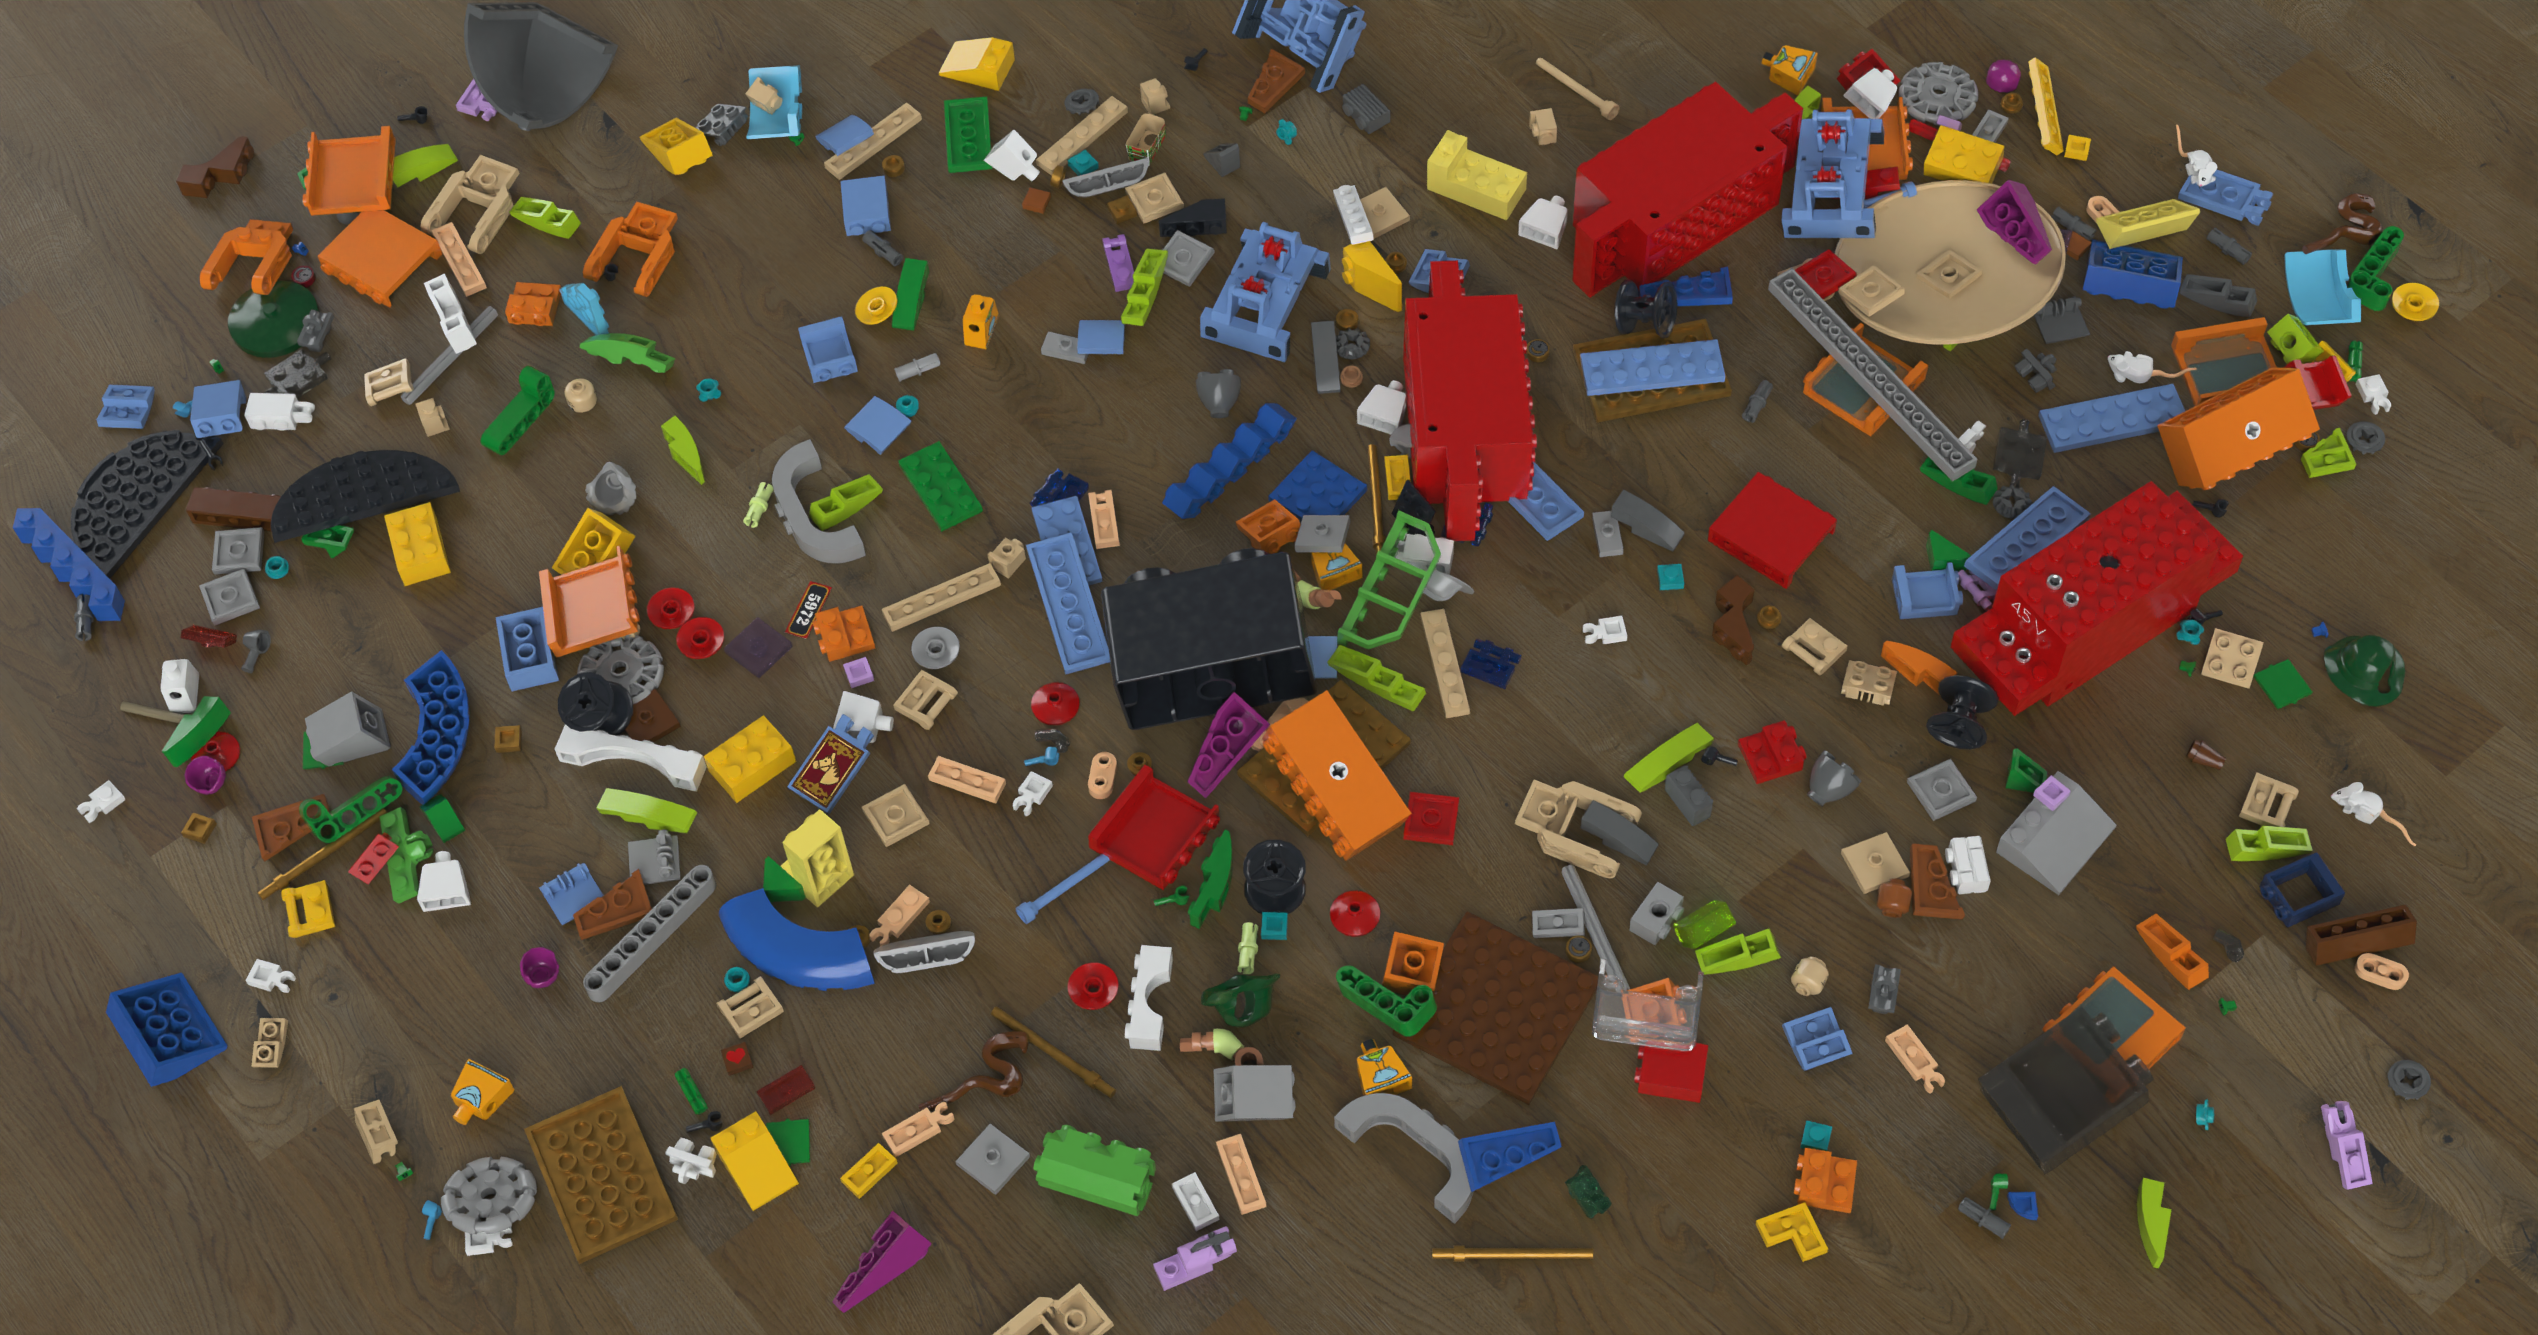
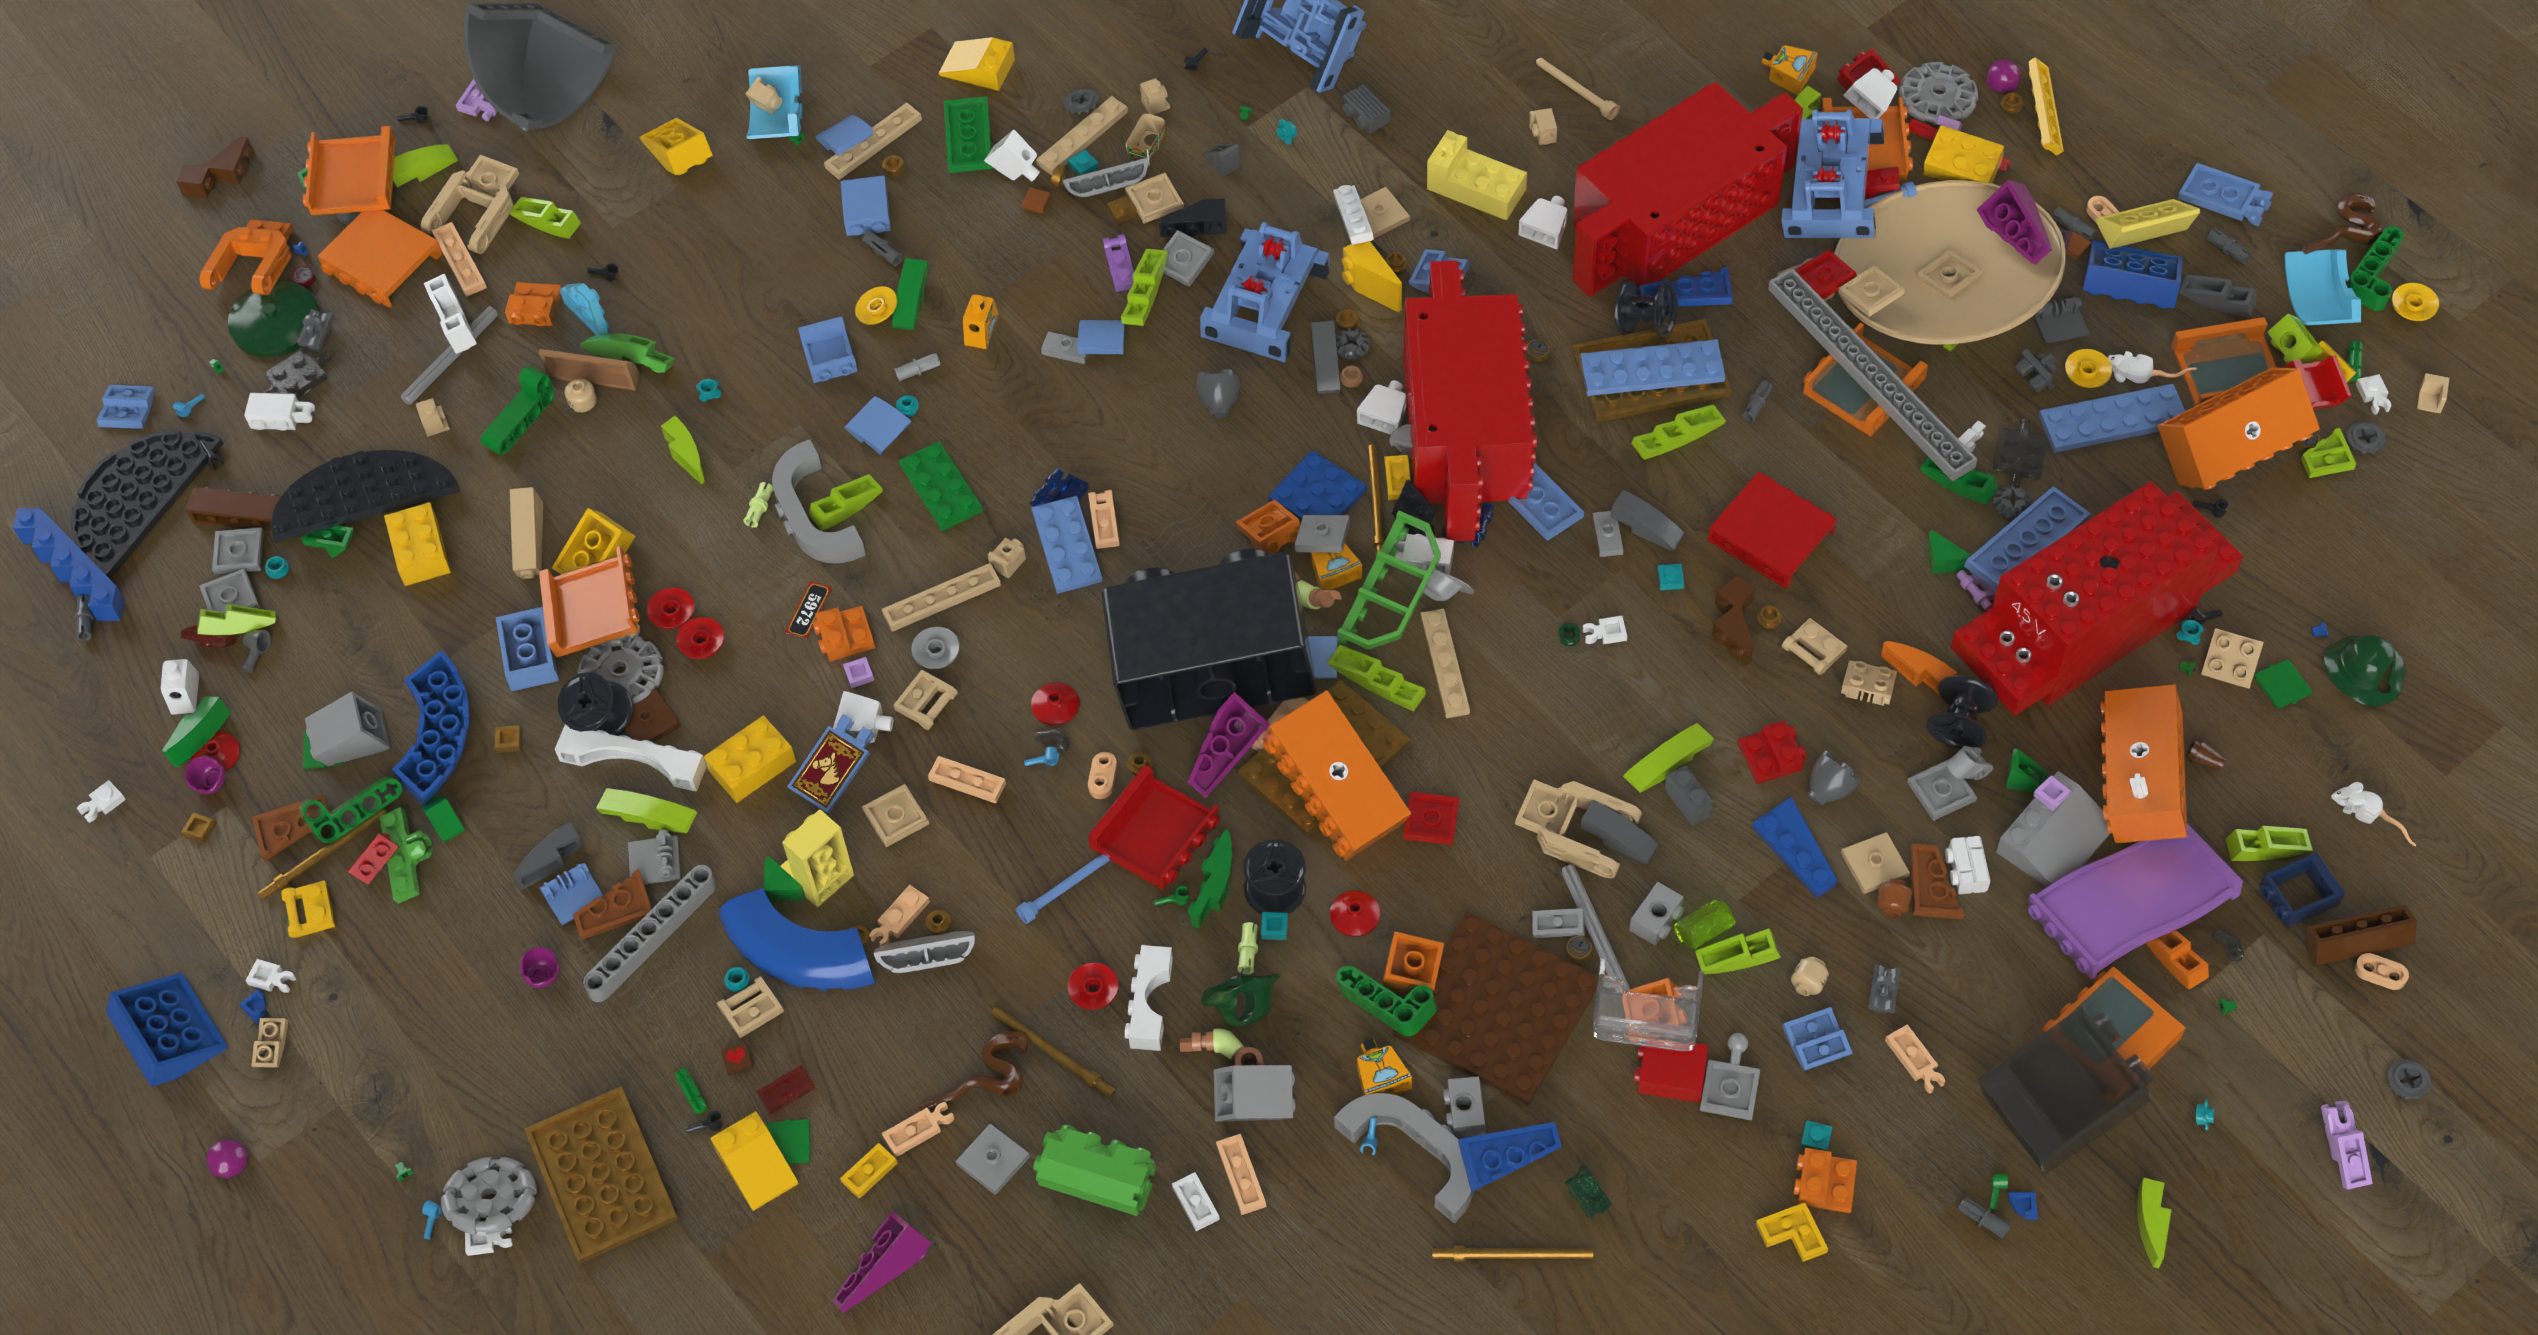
dark tan bar [120,701,184,723] -> none
medium blue panel [190,380,246,438] -> none
tan hinge [354,1100,398,1164] -> none
tan plate [364,358,414,406] -> none
white torso [417,851,471,912] -> none
light orange torso [451,1059,514,1125] -> none
orange plate [583,201,678,297] -> none
light grey hair [585,462,636,515] -> none
white hips [666,1137,717,1184] -> none
dark grey hinge [696,104,748,146] -> none
clear purple plate [724,617,793,678] -> none
white plate [1013,771,1053,816] -> none
medium blue plate [1026,532,1110,675] -> none
lavender plate [1153,1226,1237,1291] -> none
blue brick [1162,403,1297,519] -> none
dark orange wing [1248,48,1305,114] -> none
clear blue plate [1461,639,1522,689] -> none
black hand [1701,747,1738,766] -> none
medium blue panel [1892,563,1963,619] -> none
light grey plate [1972,109,2009,143] -> none
yellow plate [2064,135,2091,161] -> none
white animal [2176,125,2217,187] -> none
tan plate [2239,772,2299,827] -> none
none -> lime slope [197,604,276,635]
none -> magenta hair [206,1139,248,1179]
none -> blue tile [239,988,267,1024]
none -> tan slope [510,487,543,579]
none -> dark grey slope [513,822,583,891]
none -> medium nougat slope [539,349,641,390]
none -> dark azure hand [1360,1116,1378,1155]
none -> light grey brick [1443,1077,1485,1138]
none -> dark green bush [1558,623,1580,647]
none -> lime slope [1631,404,1726,460]
none -> light grey plate [1700,1033,1760,1121]
none -> blue wing [1752,797,1838,898]
none -> light grey piece [1946,746,1993,780]
none -> medium lavender panel [2028,823,2243,980]
none -> yellow dish [2065,349,2112,388]
none -> orange piece [2101,684,2188,843]
none -> tan panel [2417,373,2449,414]

